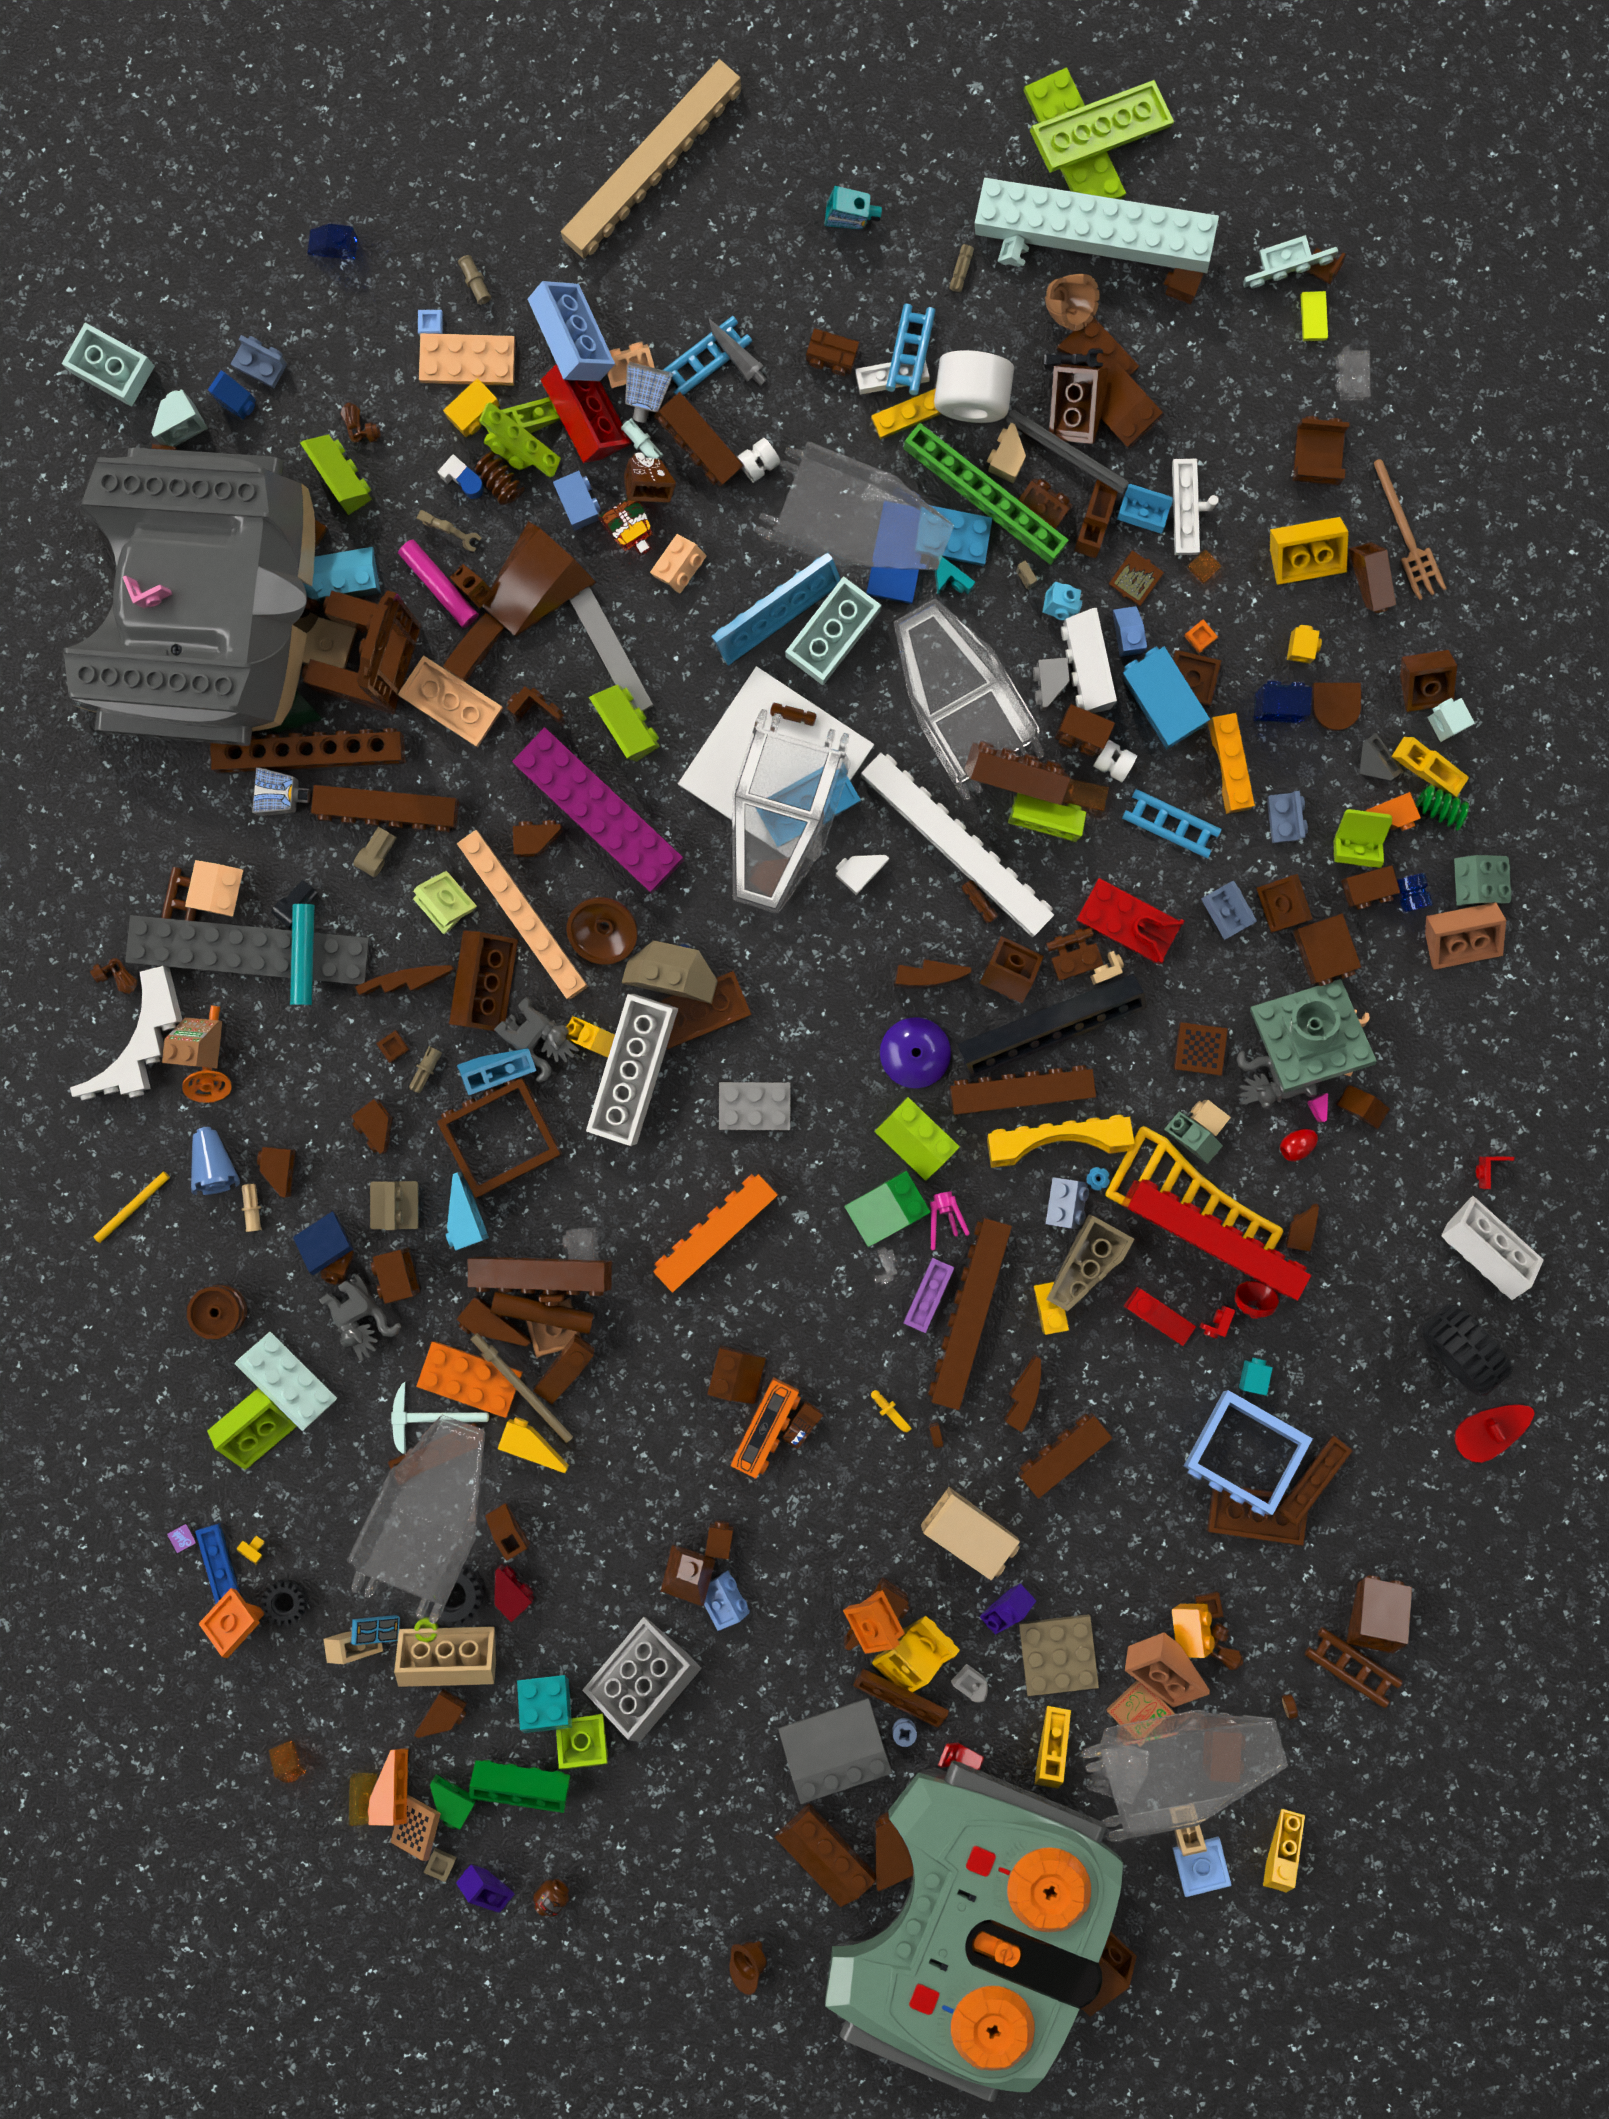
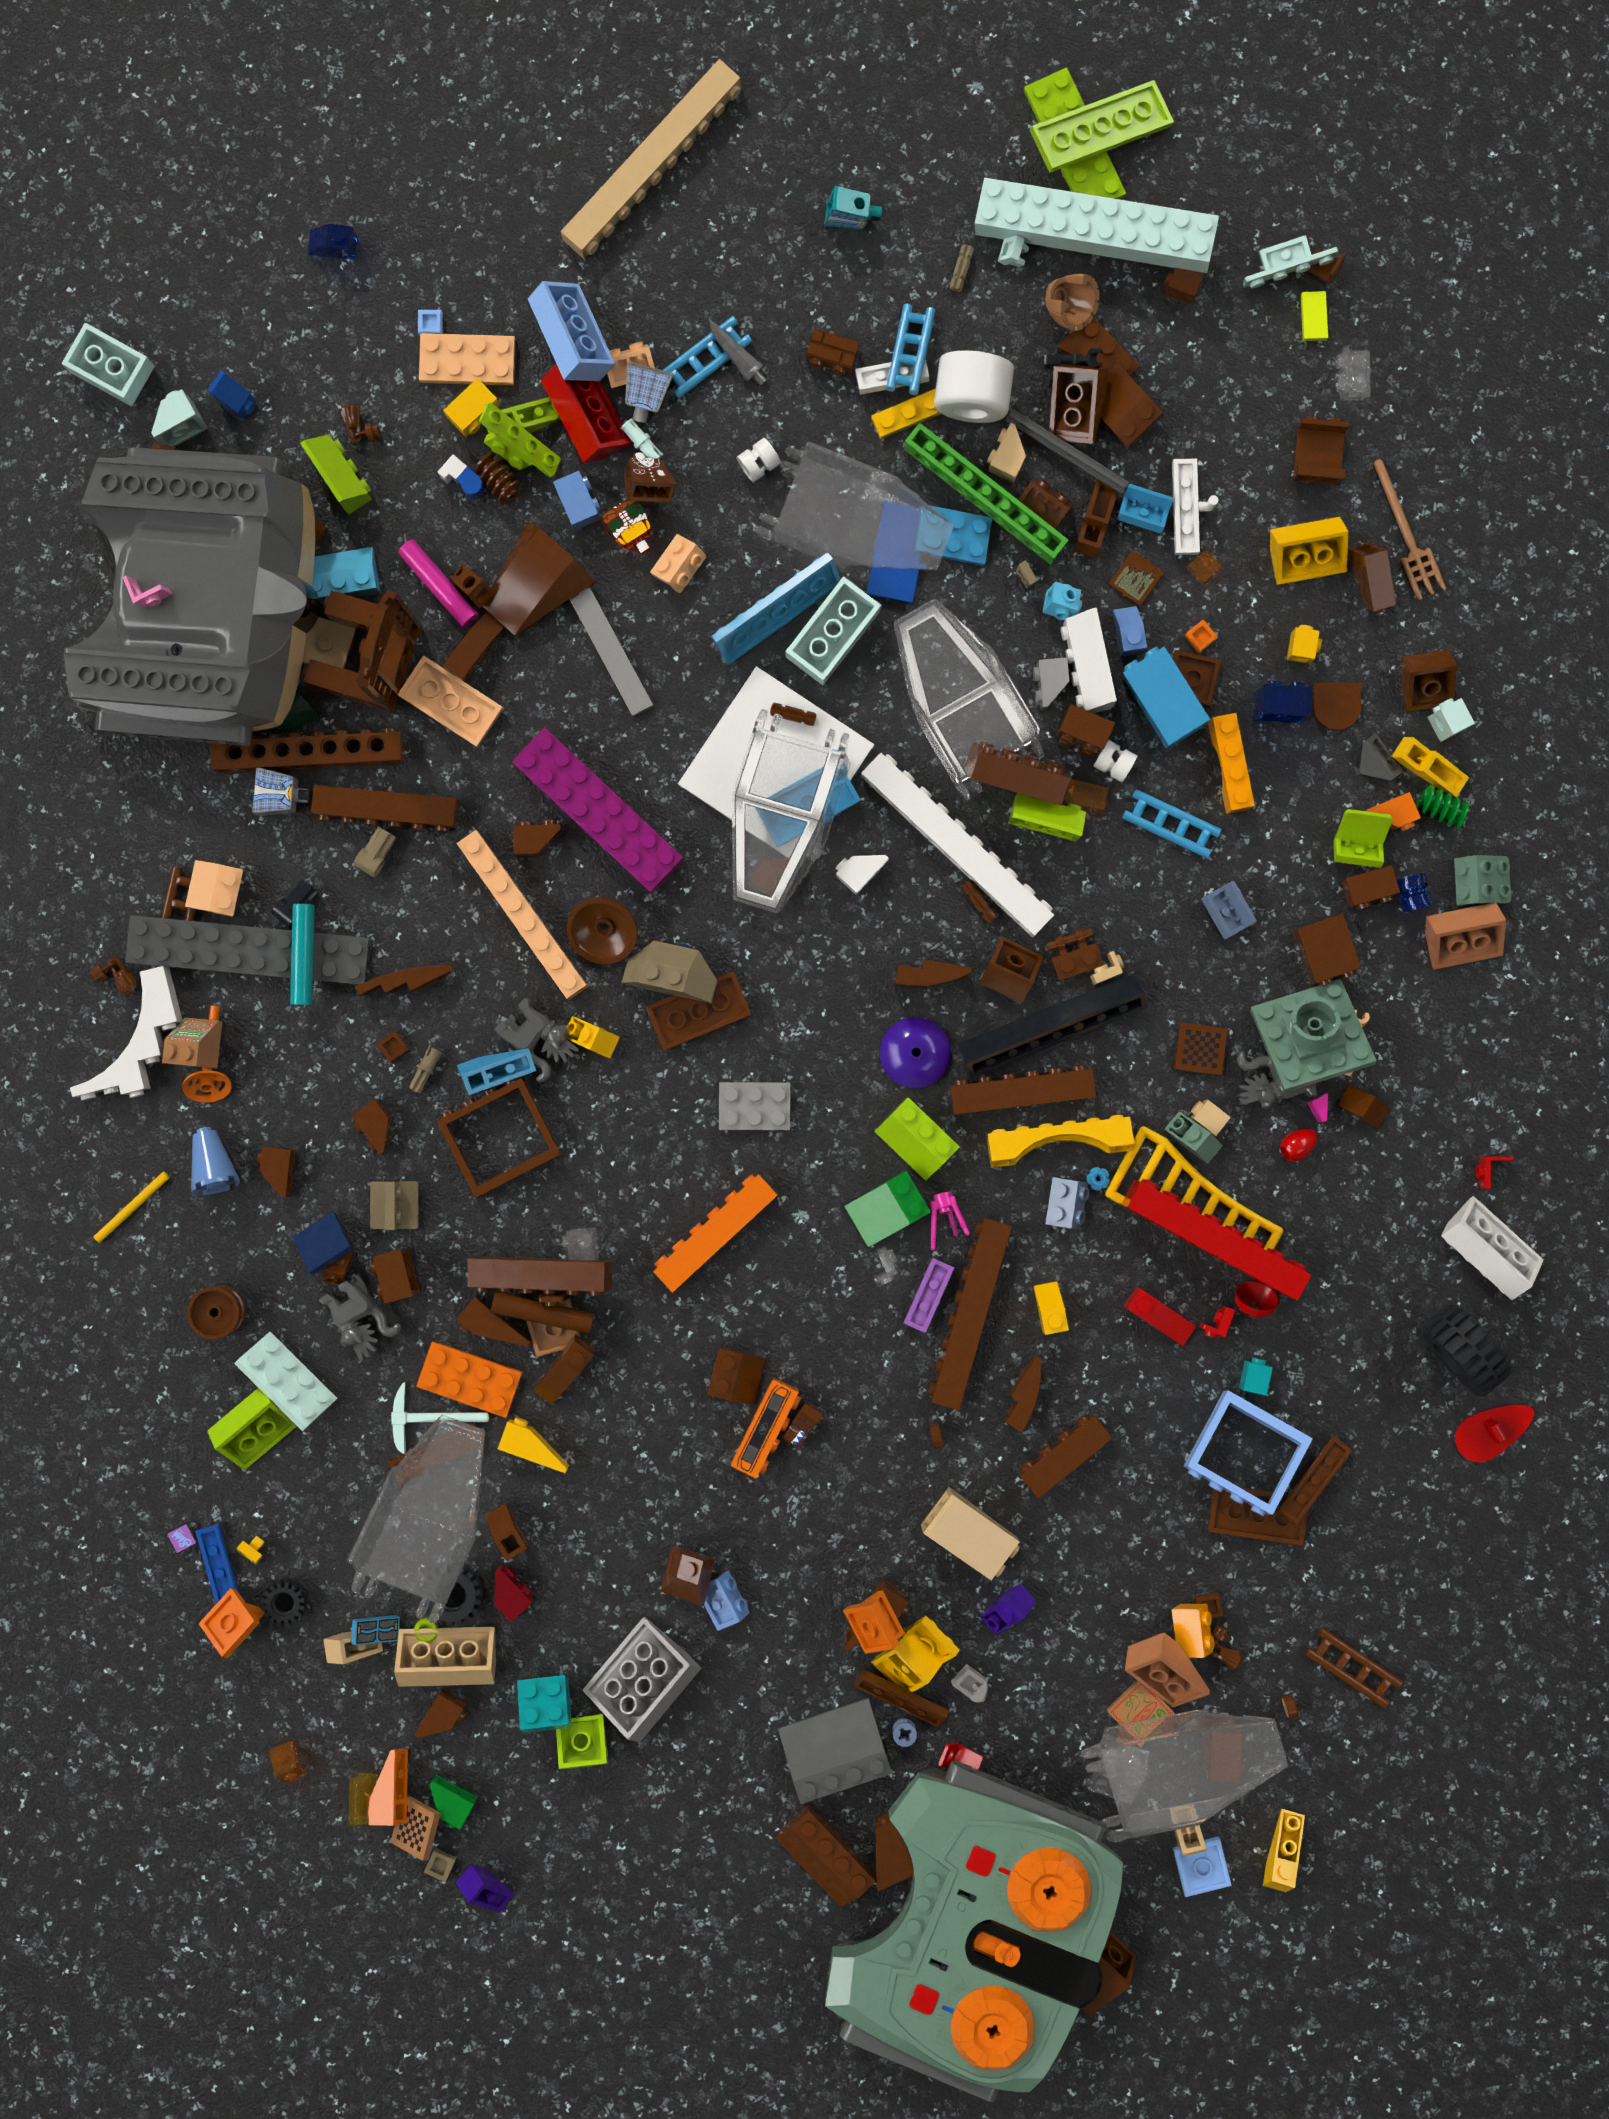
sand blue bracket [231,335,287,389] -> none
tan axle [242,1184,262,1232] -> none
yellowish green bracket [413,871,477,934] -> none
dark tan piece [416,510,481,552] -> none
medium azure slope [446,1172,489,1250] -> none
reddish brown slope [449,930,518,1032] -> none
dark tan pin [458,255,491,305] -> none
green brick [469,1760,570,1813] -> none
dark tan bar [470,1333,573,1443] -> none
reddish brown bracket [507,686,566,727] -> none
reddish brown head [533,1879,569,1917] -> none
white brick [586,994,678,1146] -> none
lime slope [589,684,660,762] -> none
reddish brown wedge [654,392,743,487] -> none
reddish brown brick [705,1521,733,1560] -> none
reddish brown piece [729,1941,767,1995] -> none
yellow piece [871,1390,912,1432] -> none
teal slope [934,554,975,595] -> none
dark tan plate [1019,1614,1099,1696] -> none
yellow slope [1035,1706,1071,1789] -> none
dark tan wedge [1046,1215,1134,1311] -> none
red plate [1076,878,1185,965] -> none
reddish brown bracket [1257,874,1313,933] -> none
sand blue bracket [1267,791,1308,844] -> none
reddish brown slope [1286,1204,1319,1251] -> none
slope [1346,1576,1412,1654] -> none

